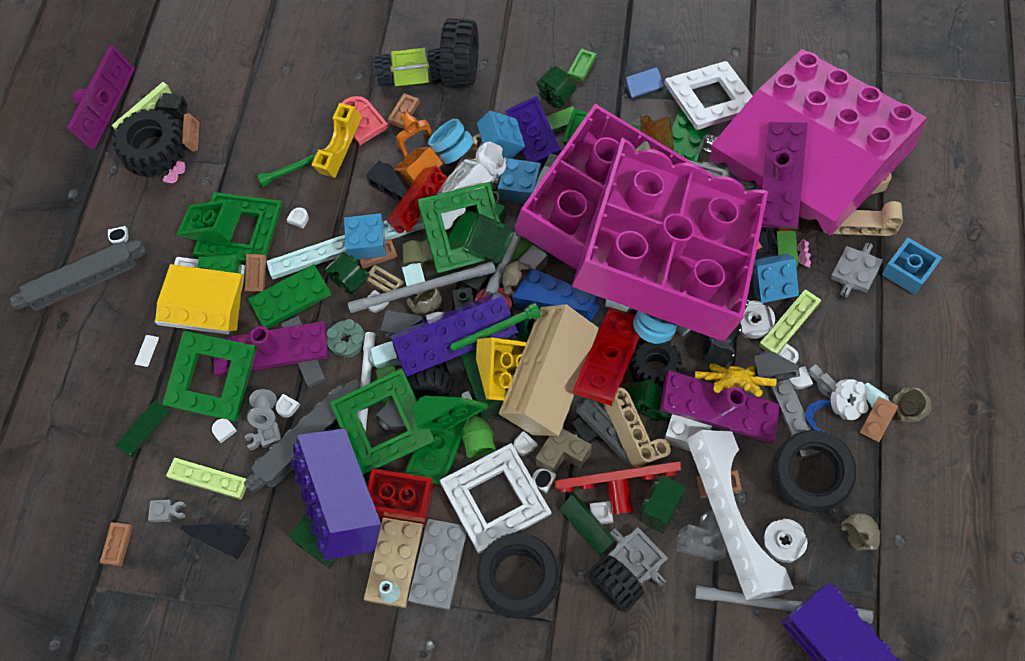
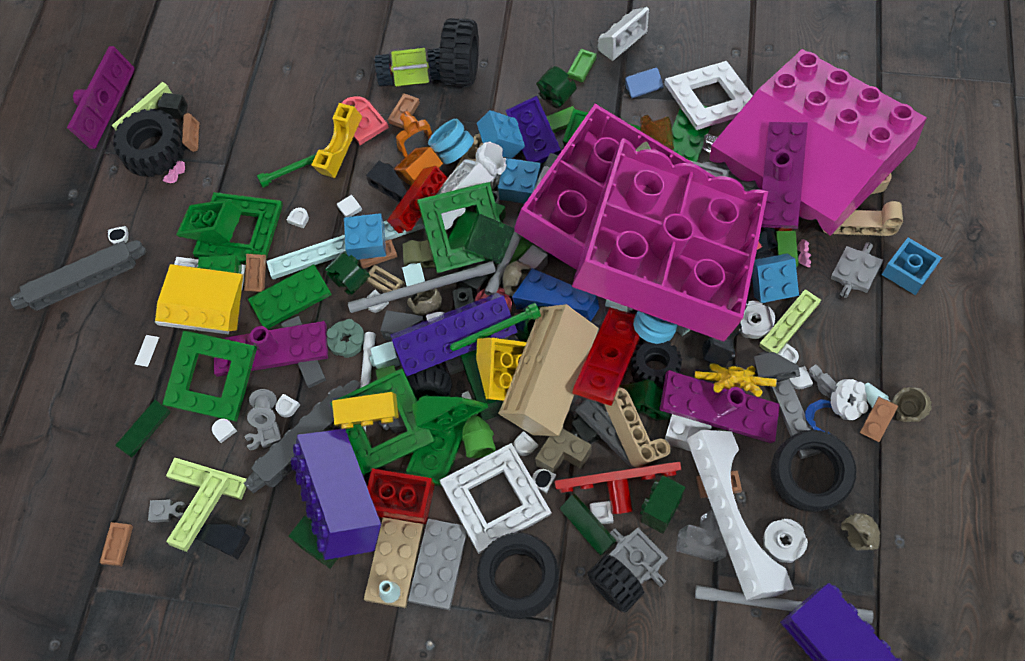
none -> yellowish green plate [166,471,230,552]
none -> yellow brick [332,392,399,429]
none -> white tile [337,195,362,217]
none -> white slope [598,7,649,61]

